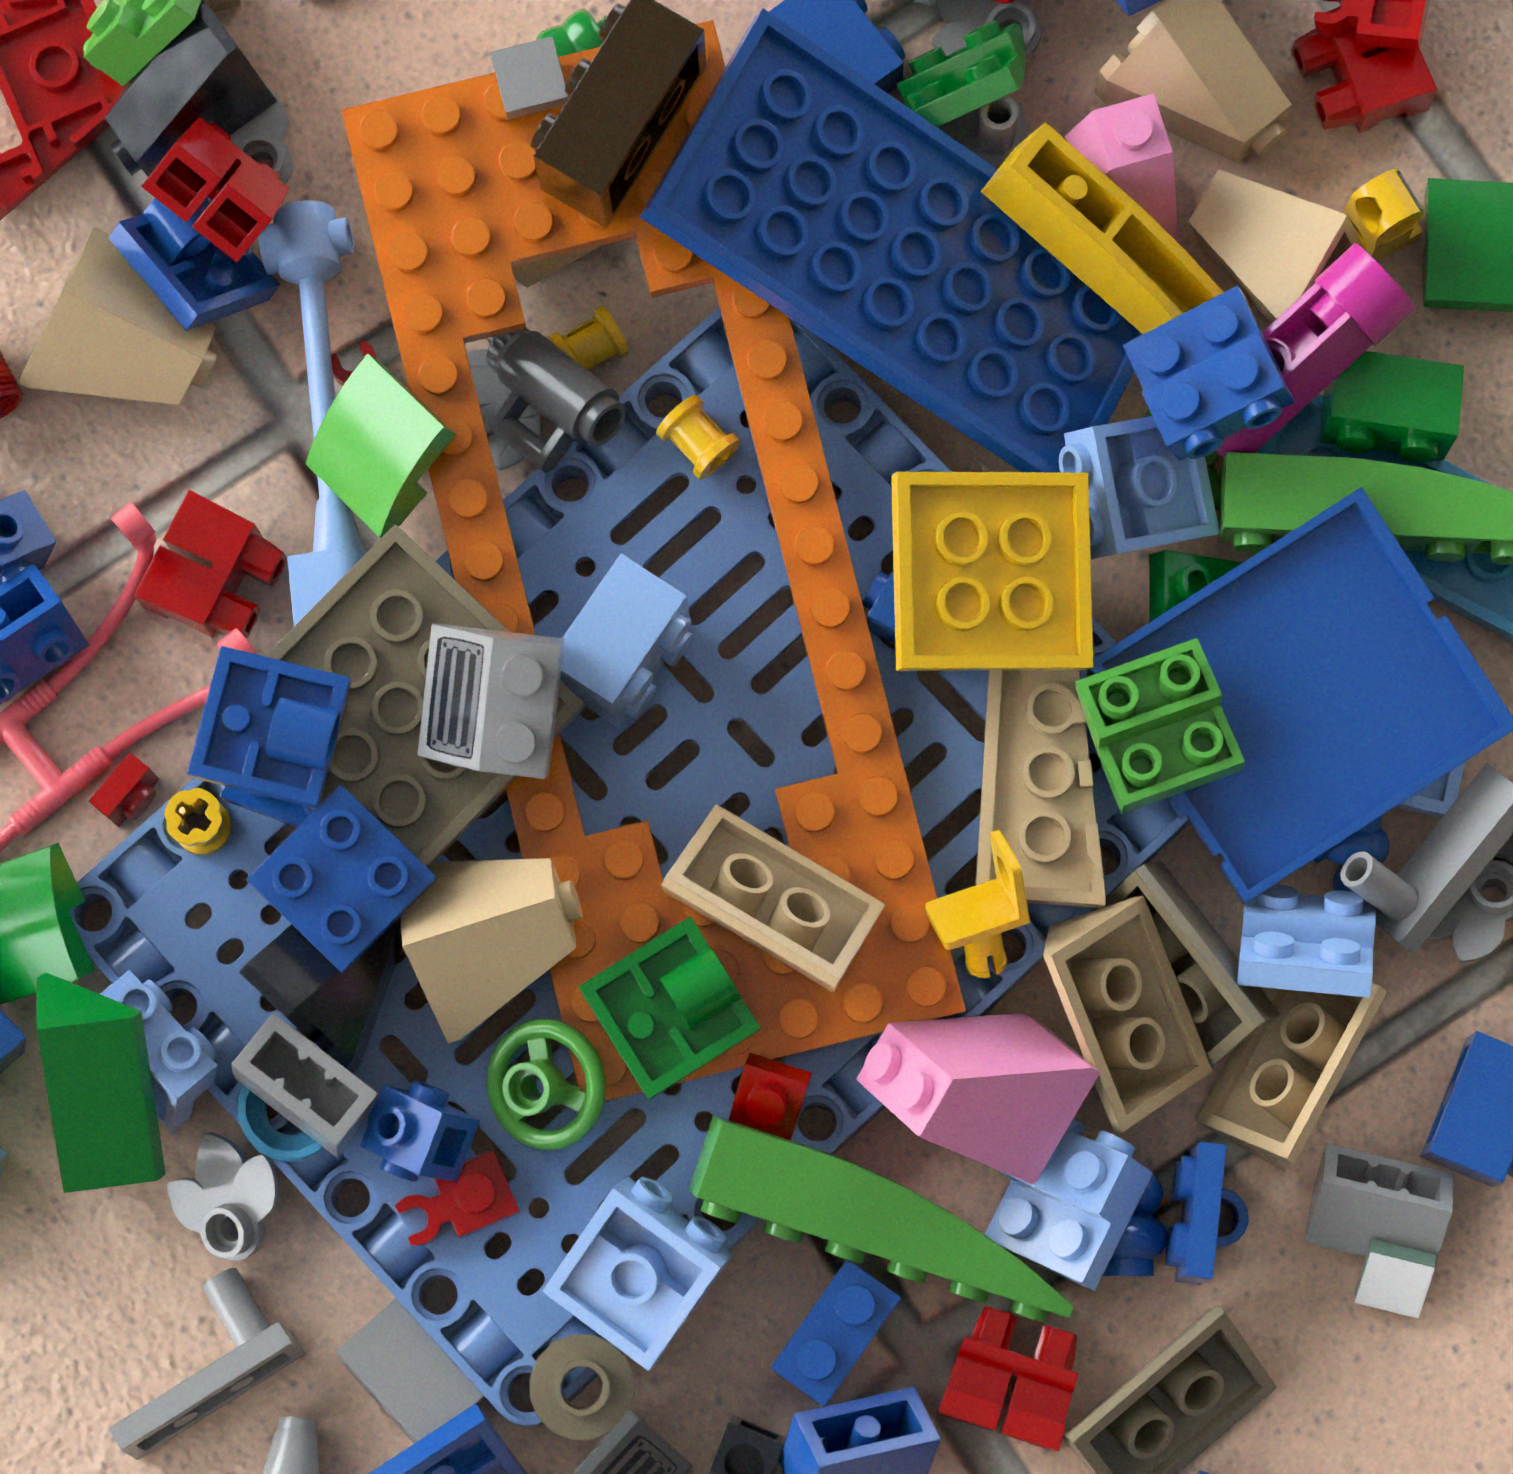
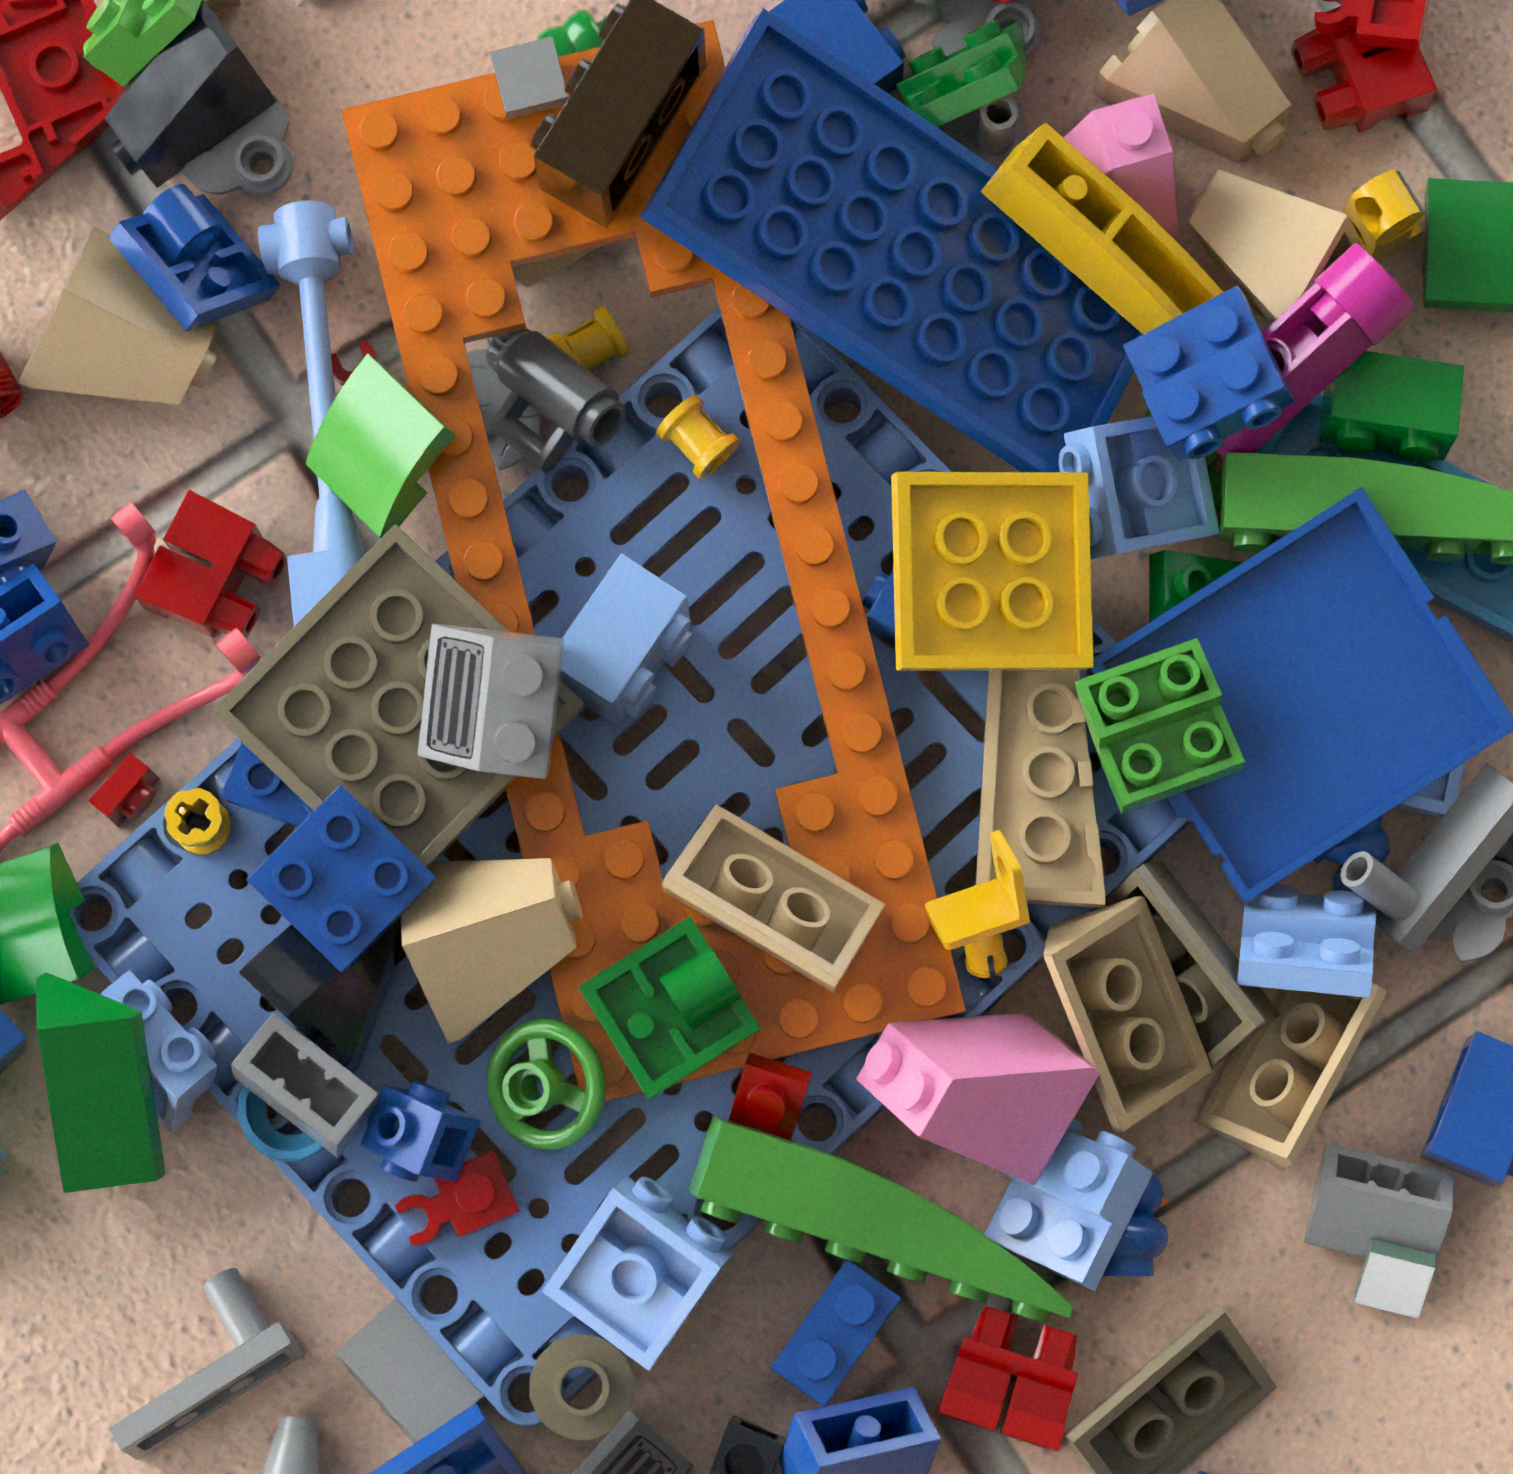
red hips [141,117,290,262] -> none
light grey plate [167,1132,279,1261] -> none
blue plate [187,646,352,808] -> none
blue plate [1165,1142,1249,1285] -> none

